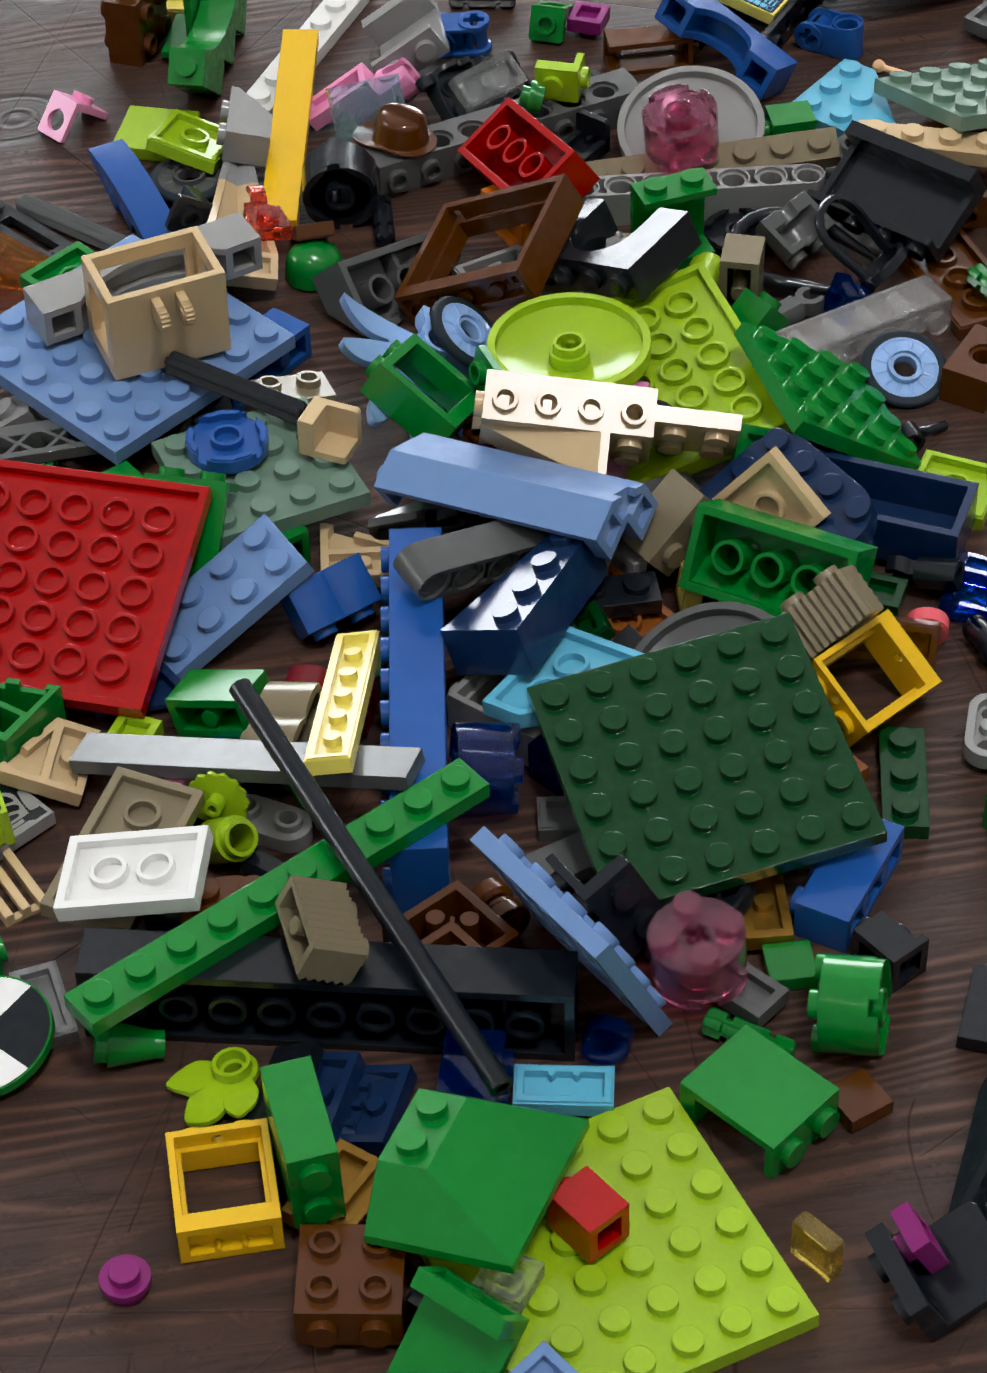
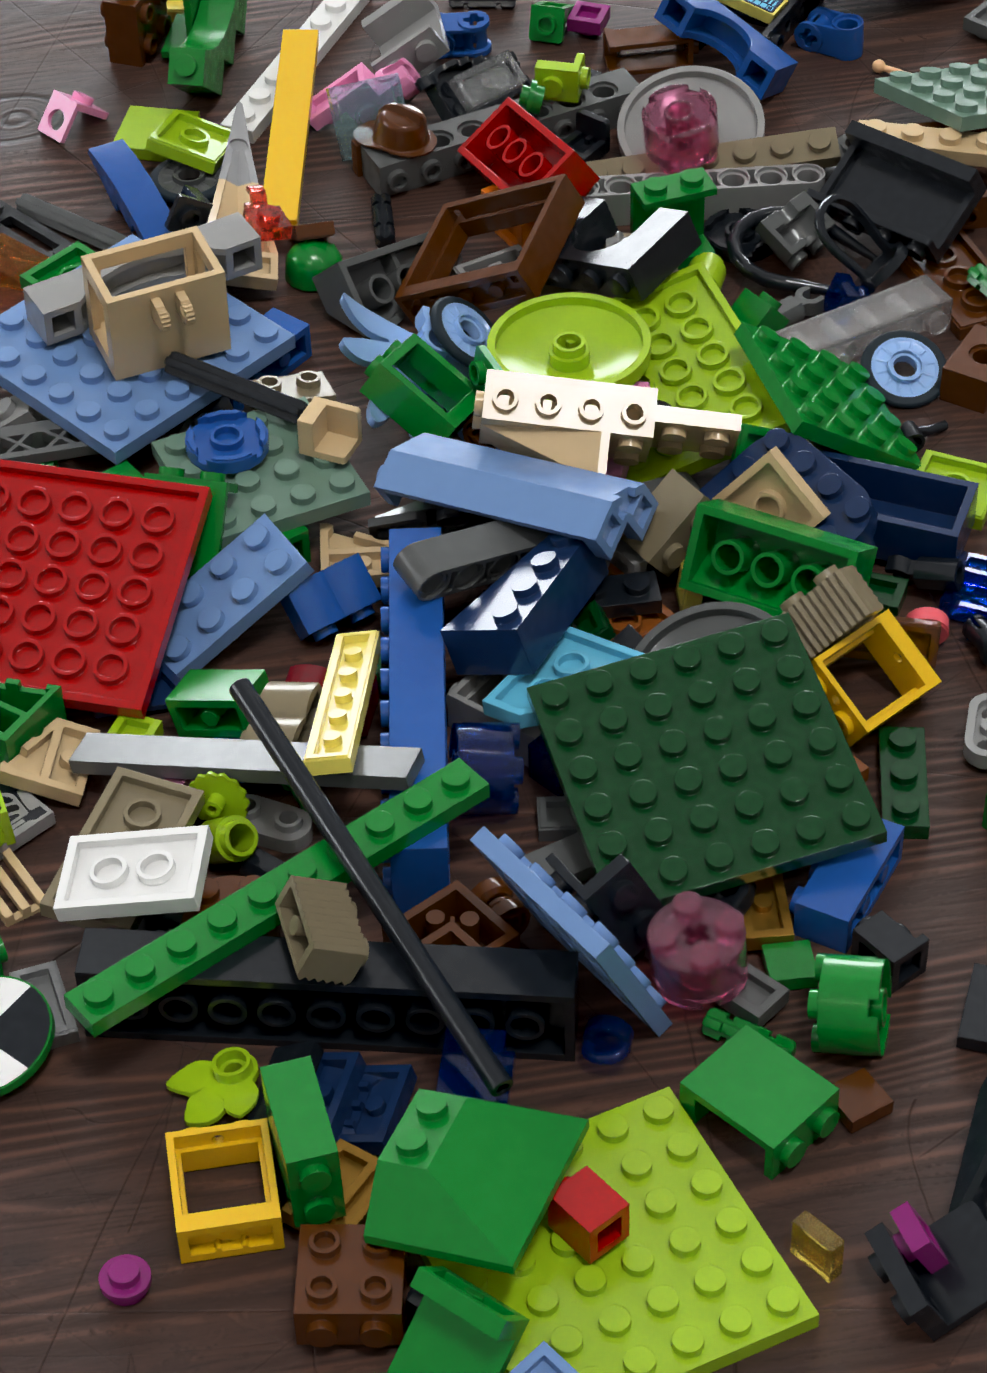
green cone [93,1022,165,1069] -> none
light grey slope [216,86,273,167] -> none
black brick [302,137,378,229] -> none
clear plate [472,1255,545,1314] -> none
medium azure plate [512,1064,615,1117] -> none
dark tan brick [719,233,765,306] -> none
green brick [764,100,817,136] -> none
medium azure plate [792,58,895,139] -> none

